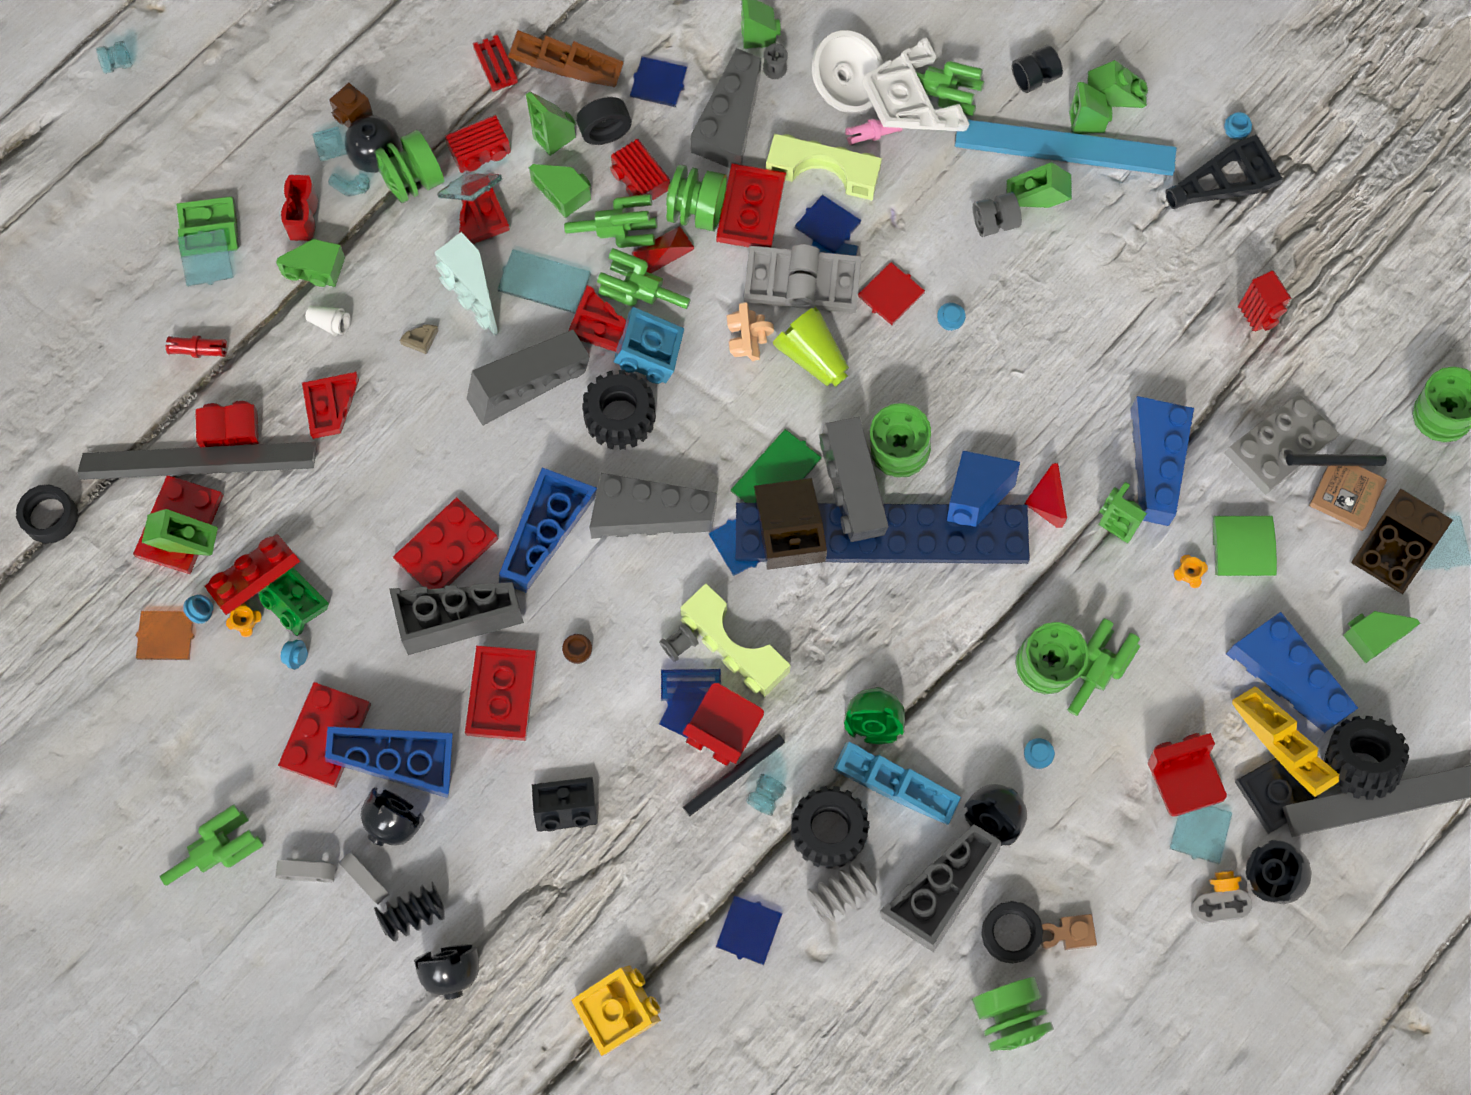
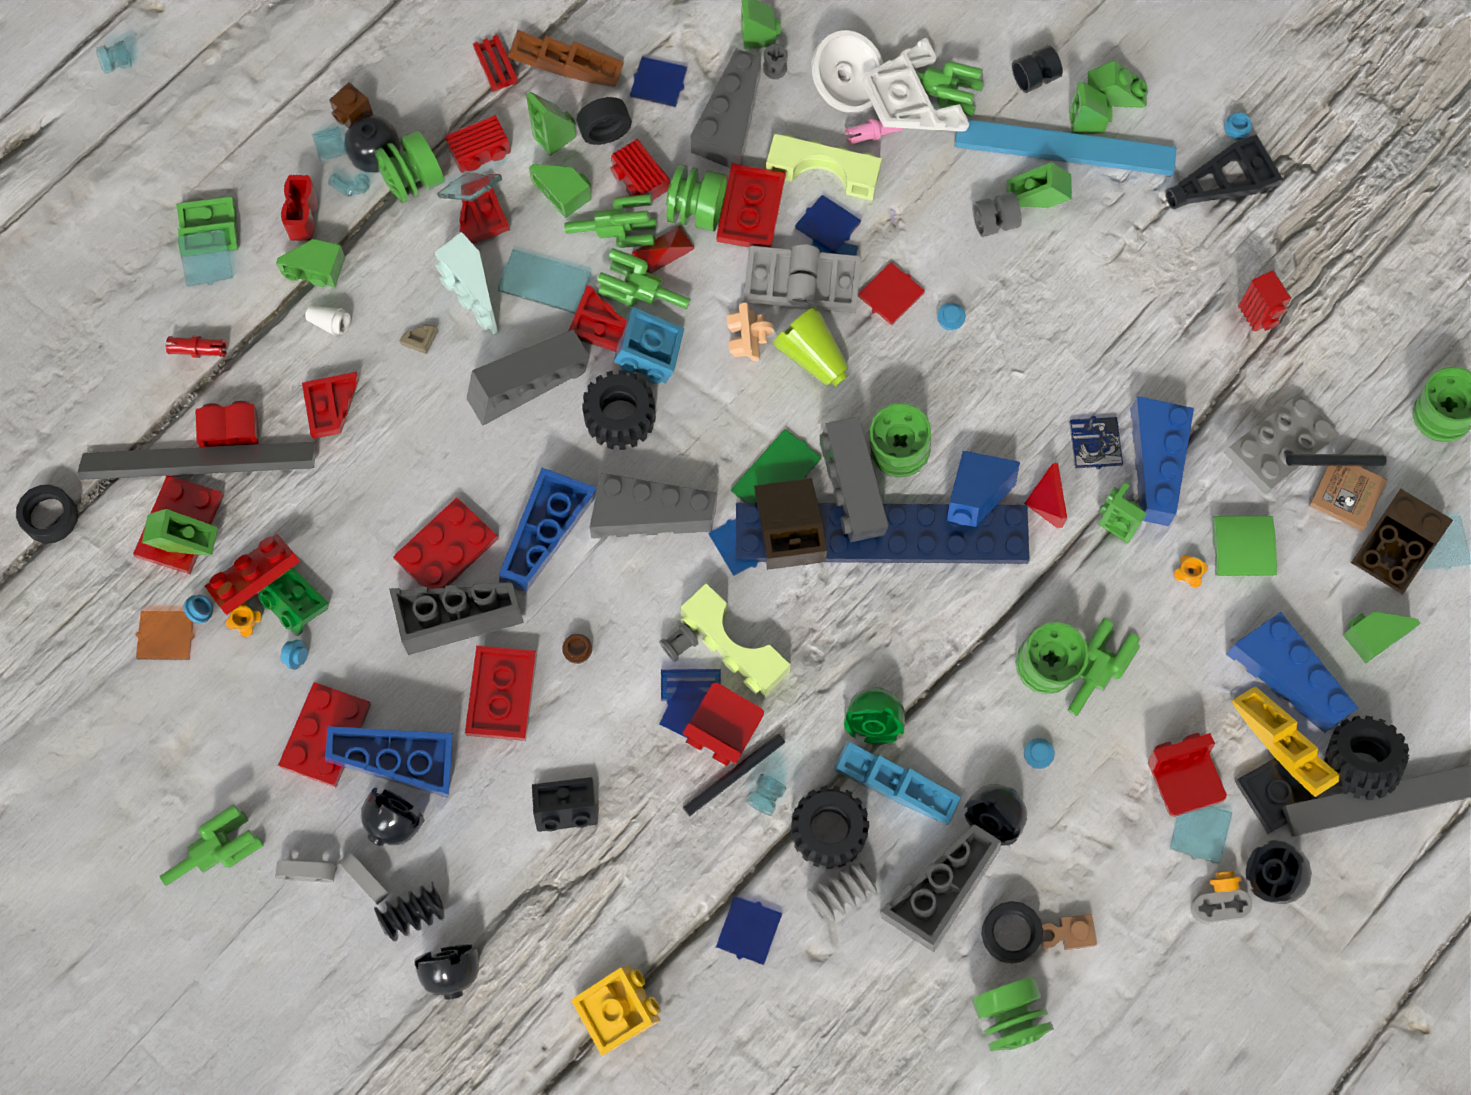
none -> piece [1069,416,1123,470]

